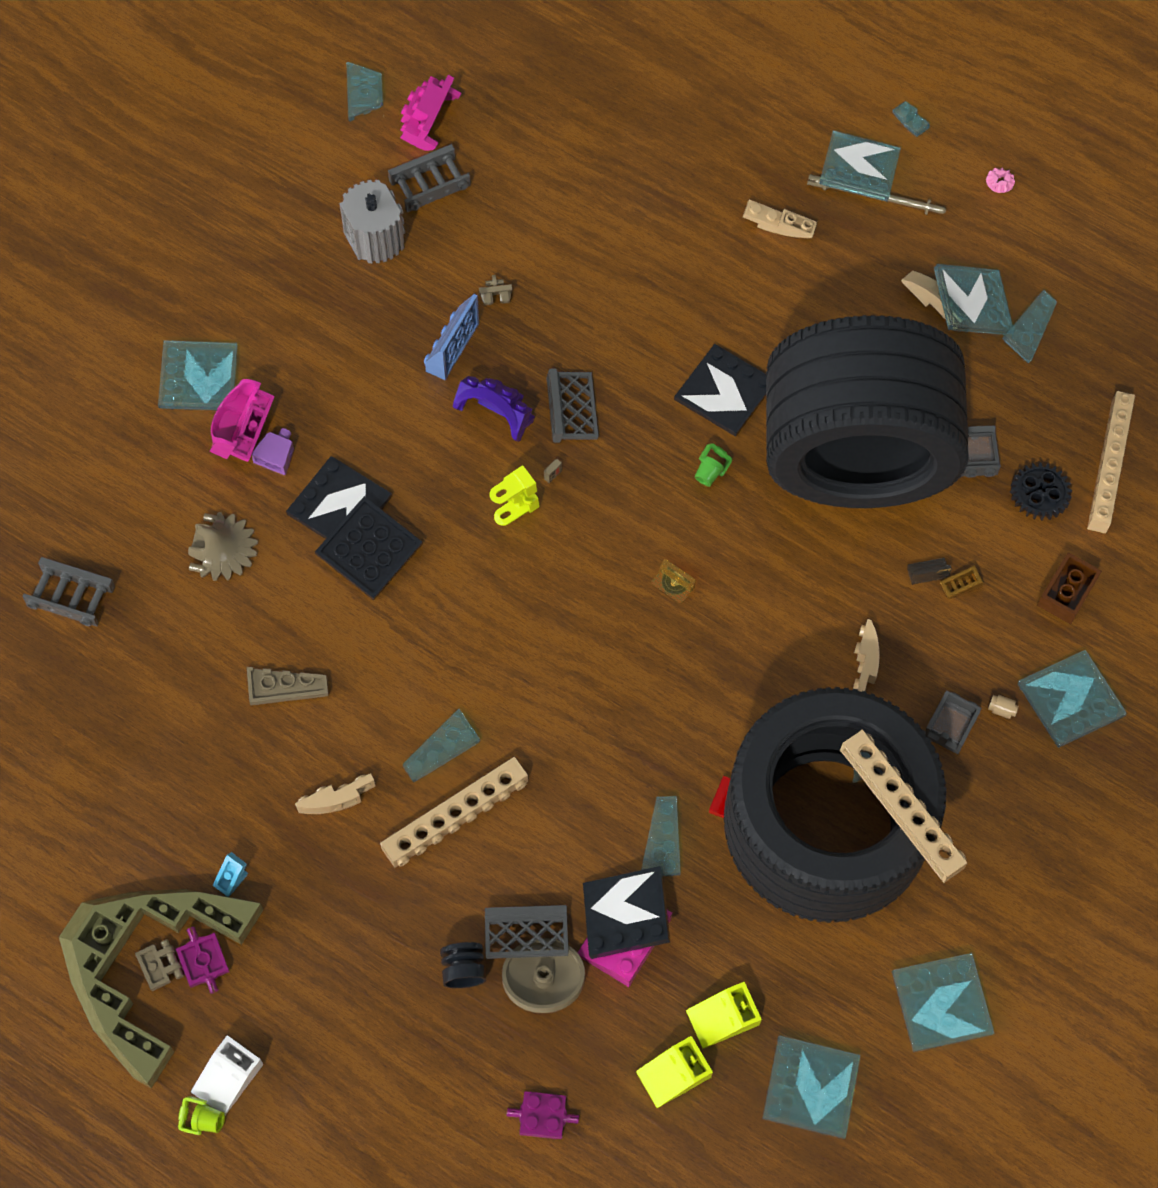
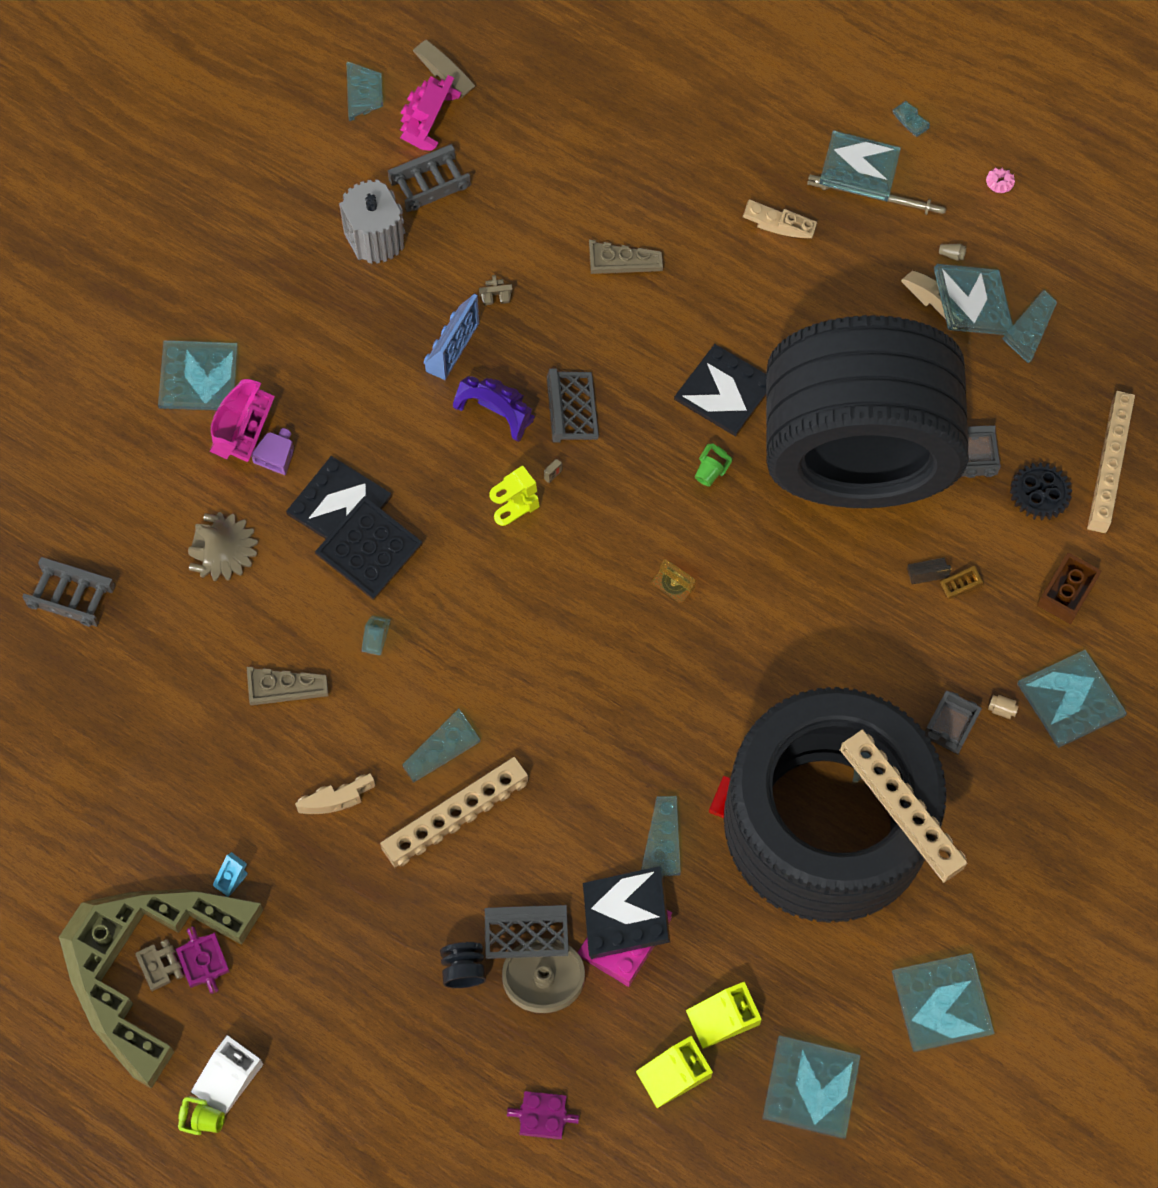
tan slope [853,619,879,692] -> none
none -> clear light blue slope [362,616,390,656]
none -> dark tan slope [413,40,475,98]
none -> dark tan wing [589,239,663,274]
none -> dark tan cone [939,244,966,261]

